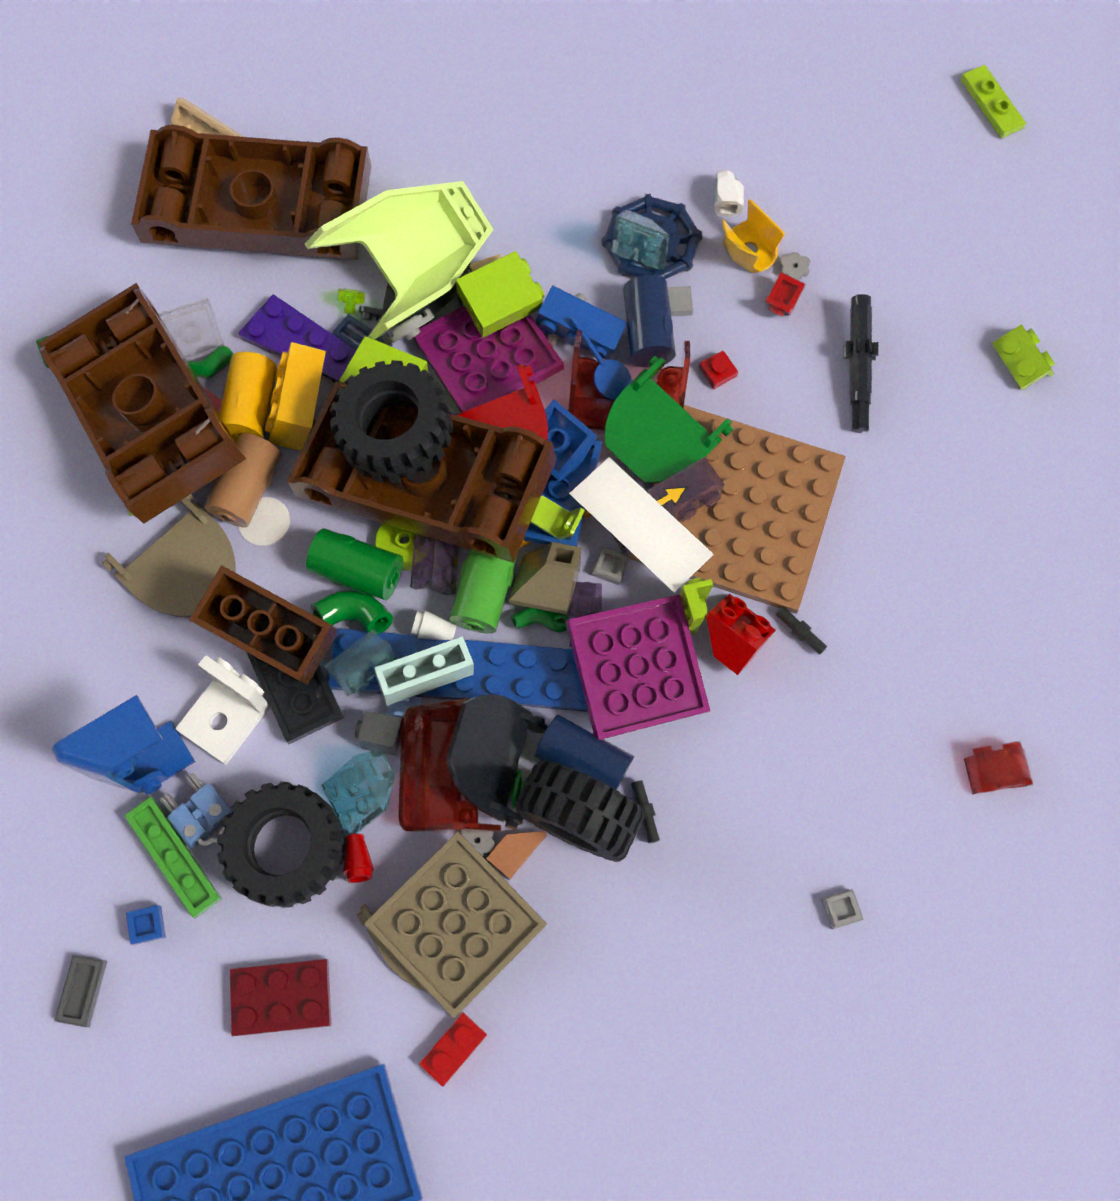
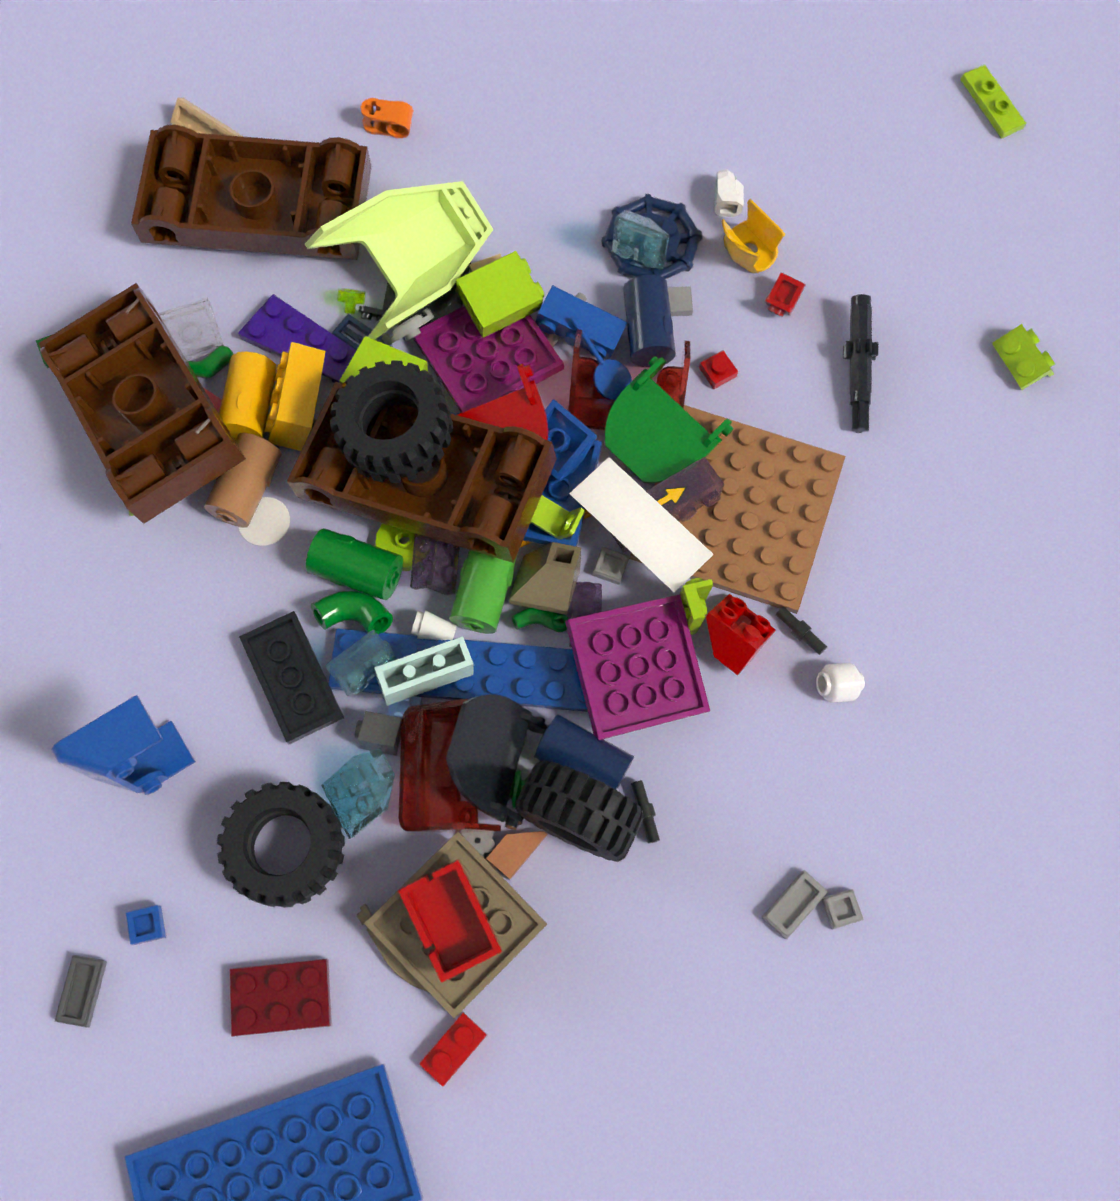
dark tan piece [102,494,236,617] -> none
bright green plate [124,797,222,918] -> none
medium blue piece [160,773,233,848] -> none
white bracket [176,655,270,765] -> none
reddish brown brick [189,565,338,685] -> none
red cone [343,834,374,883] -> none
light grey plant [780,252,810,280] -> none
clear red cylinder [964,741,1033,795] -> none
none -> orange piece [361,98,413,138]
none -> red piece [398,859,502,983]
none -> light grey tile [762,870,828,939]
none -> white head [816,663,865,703]

